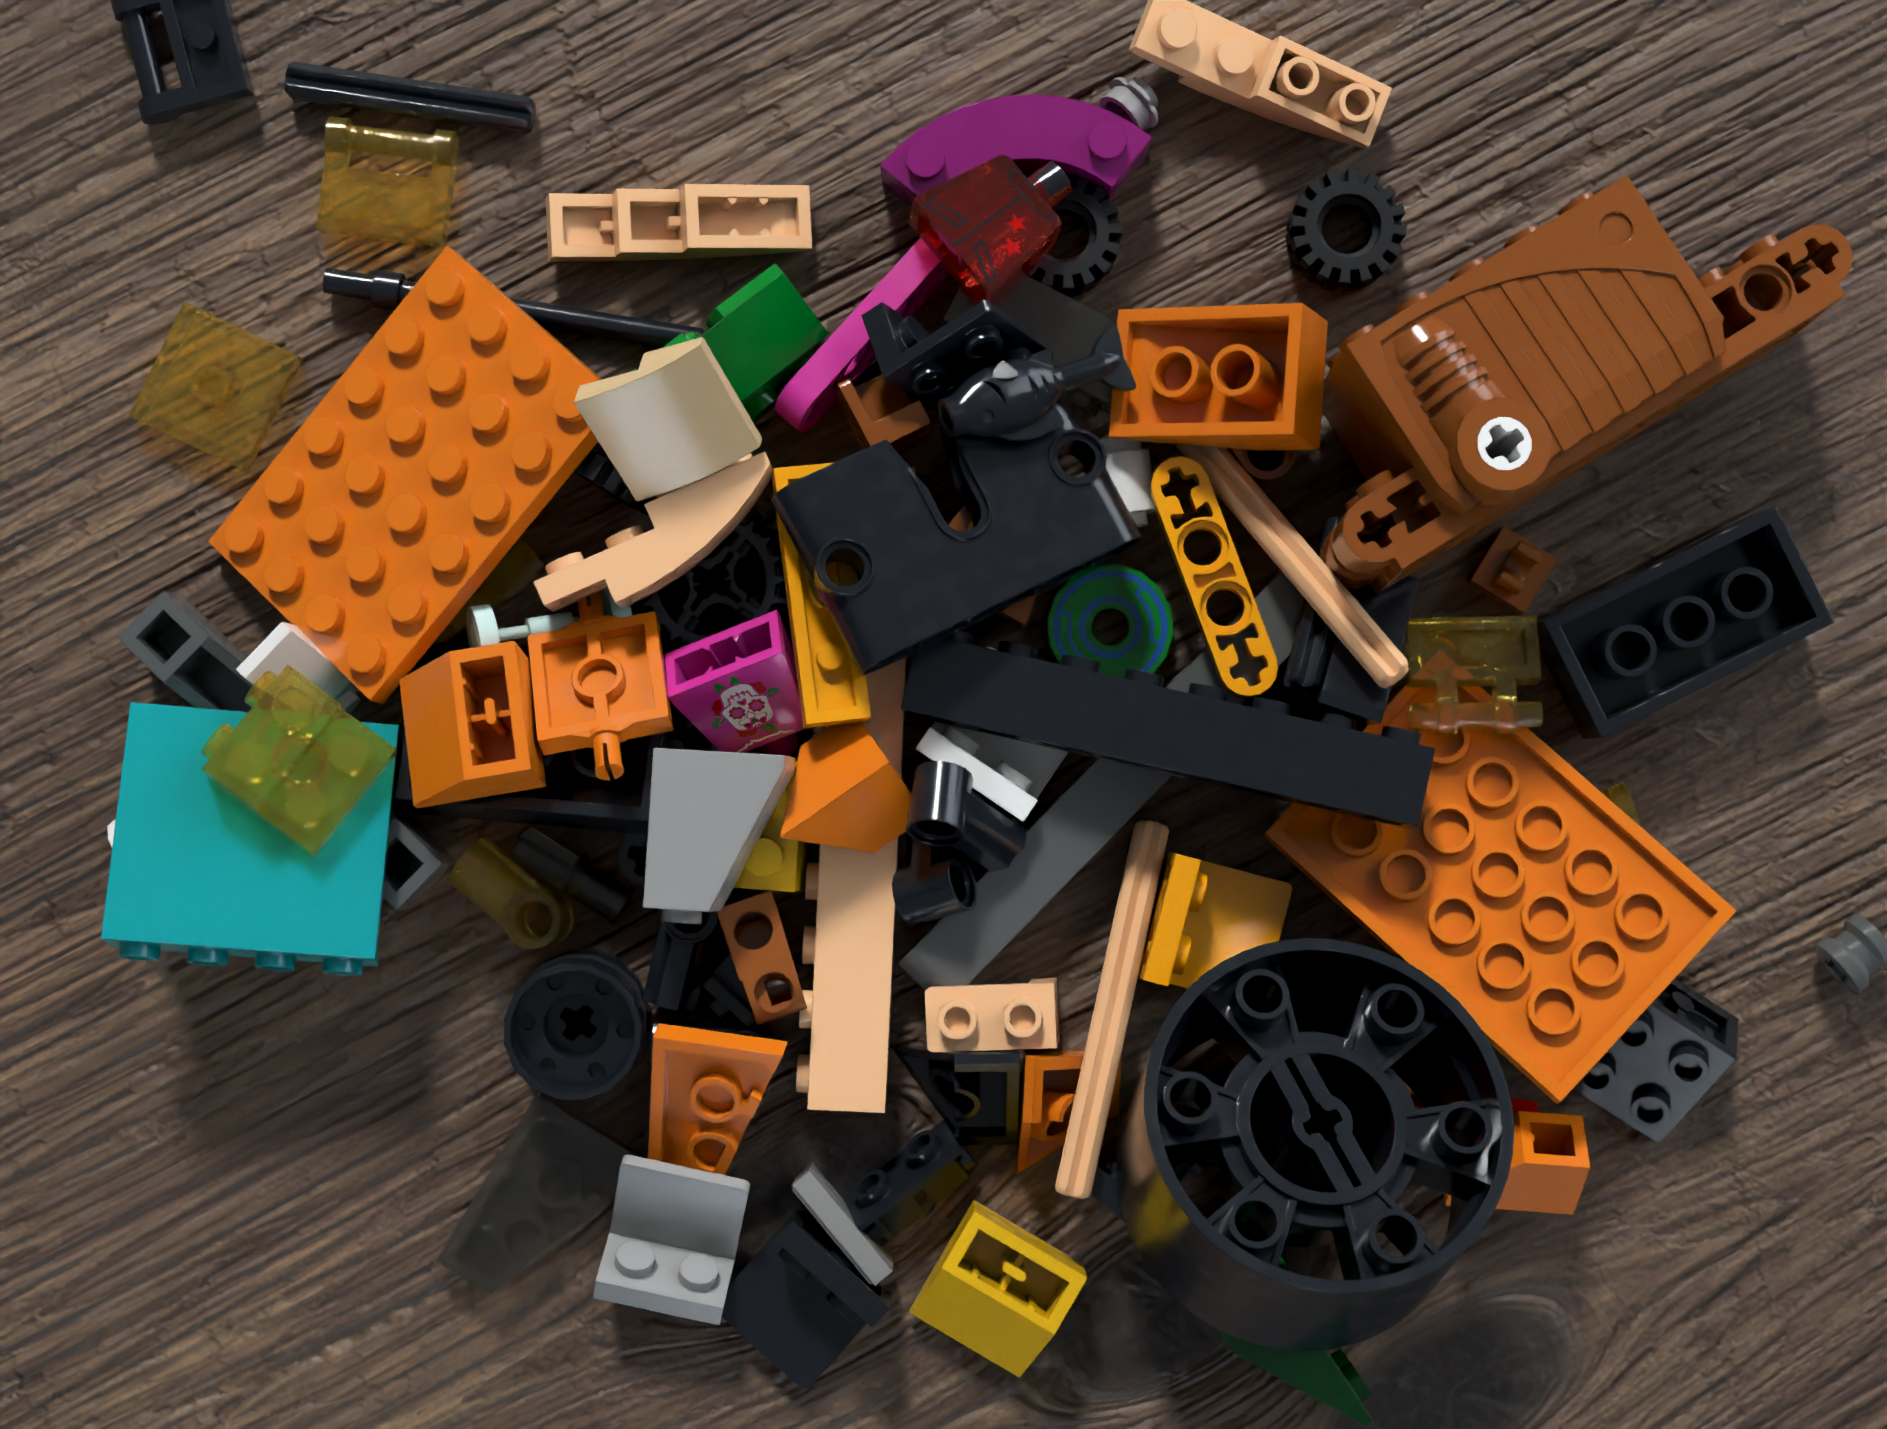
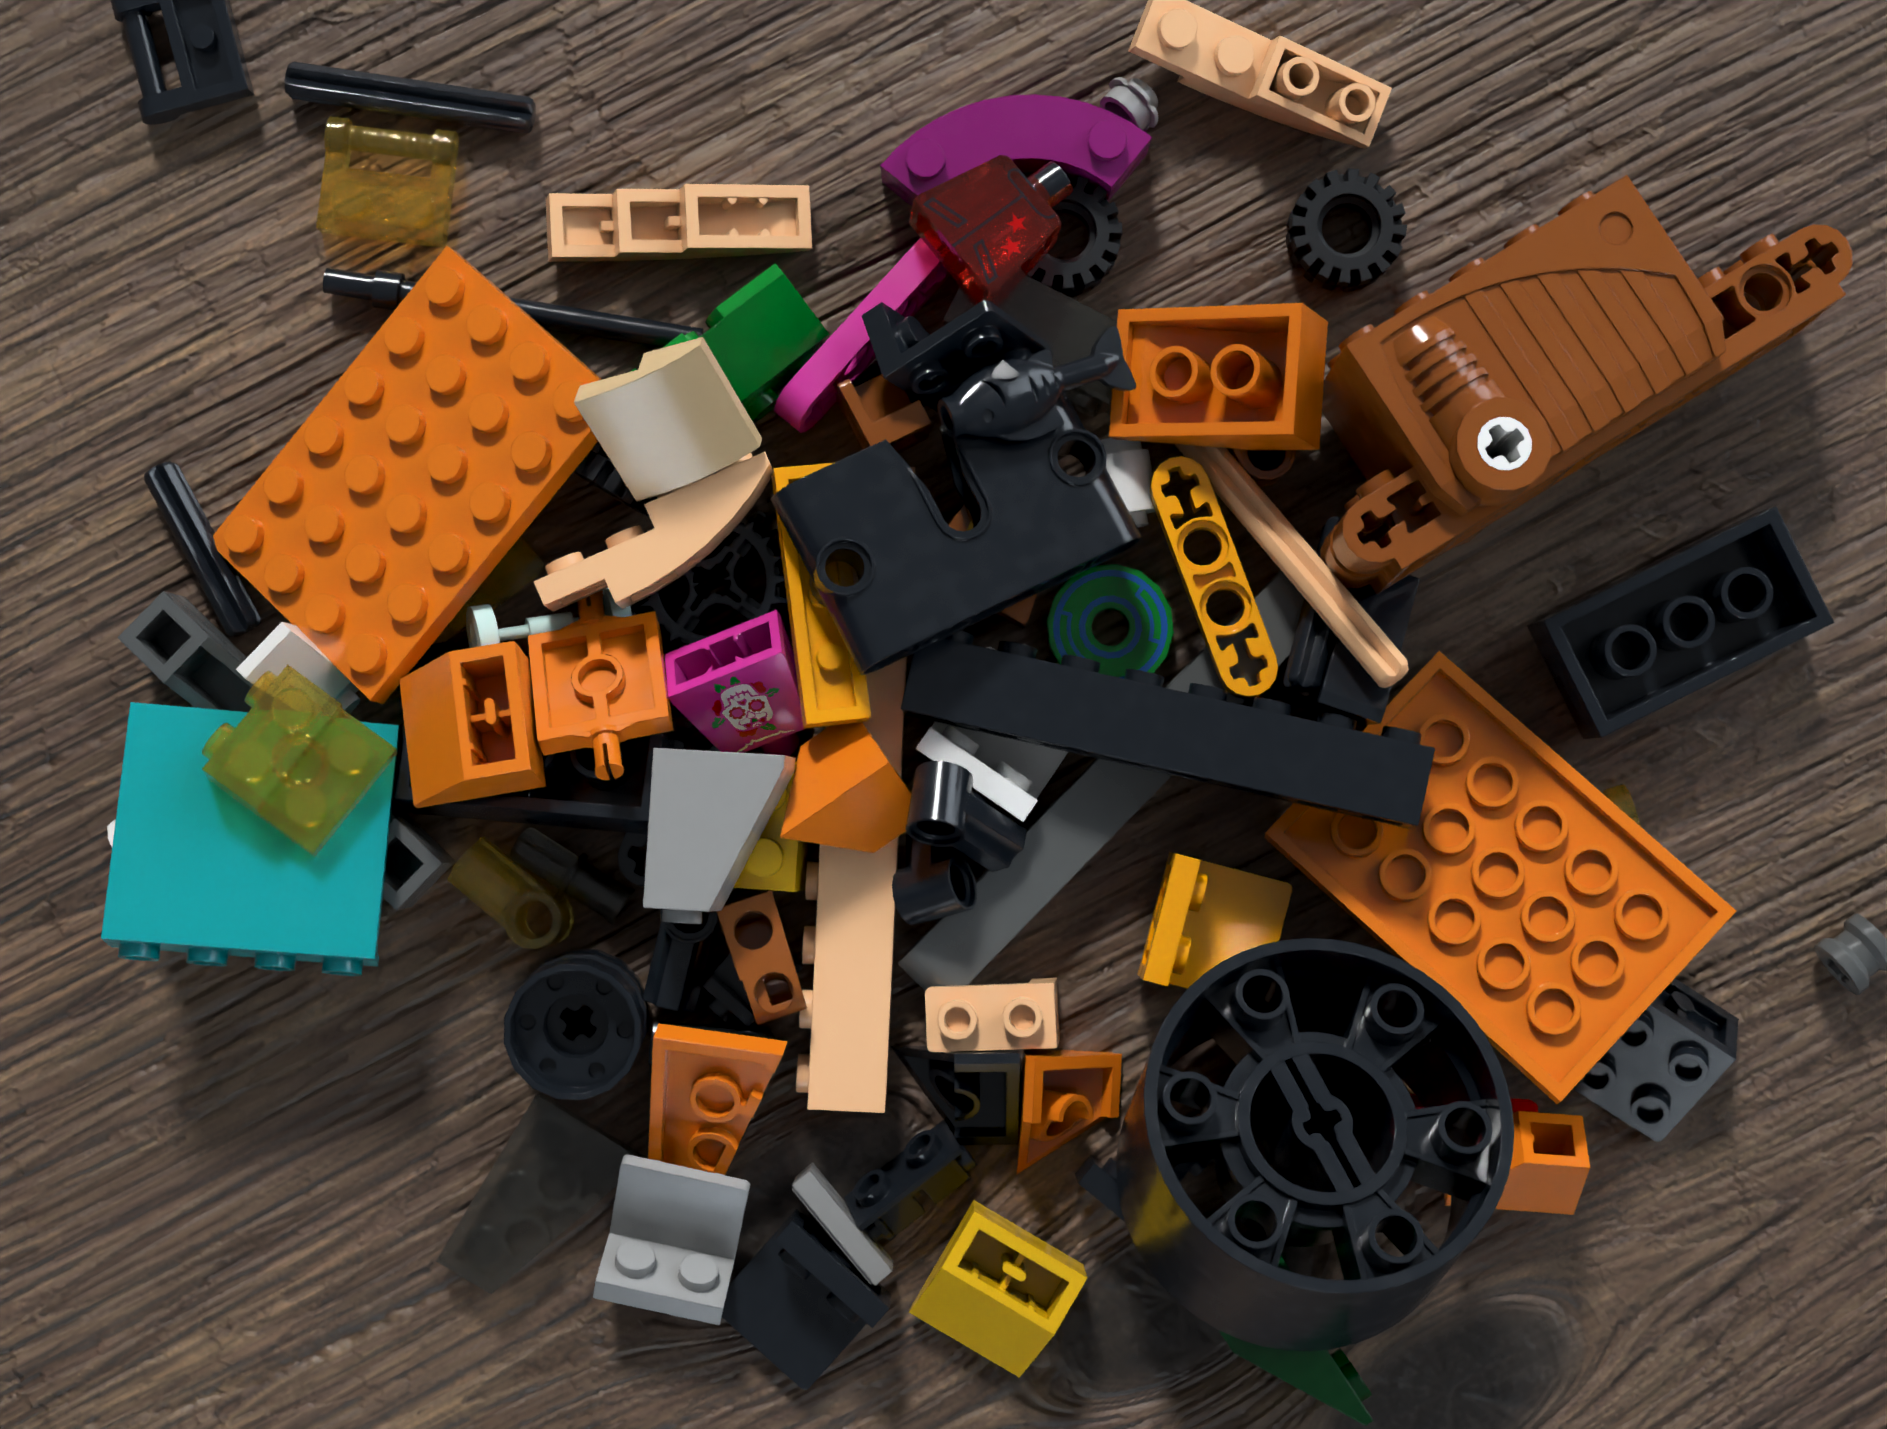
clear yellow plate [129,302,303,473] -> none
light nougat axle [1055,820,1169,1199] -> none
clear yellow plate [1404,616,1543,735] -> none
dark orange tile [1466,526,1558,615] -> none
none -> black axle [144,461,261,637]

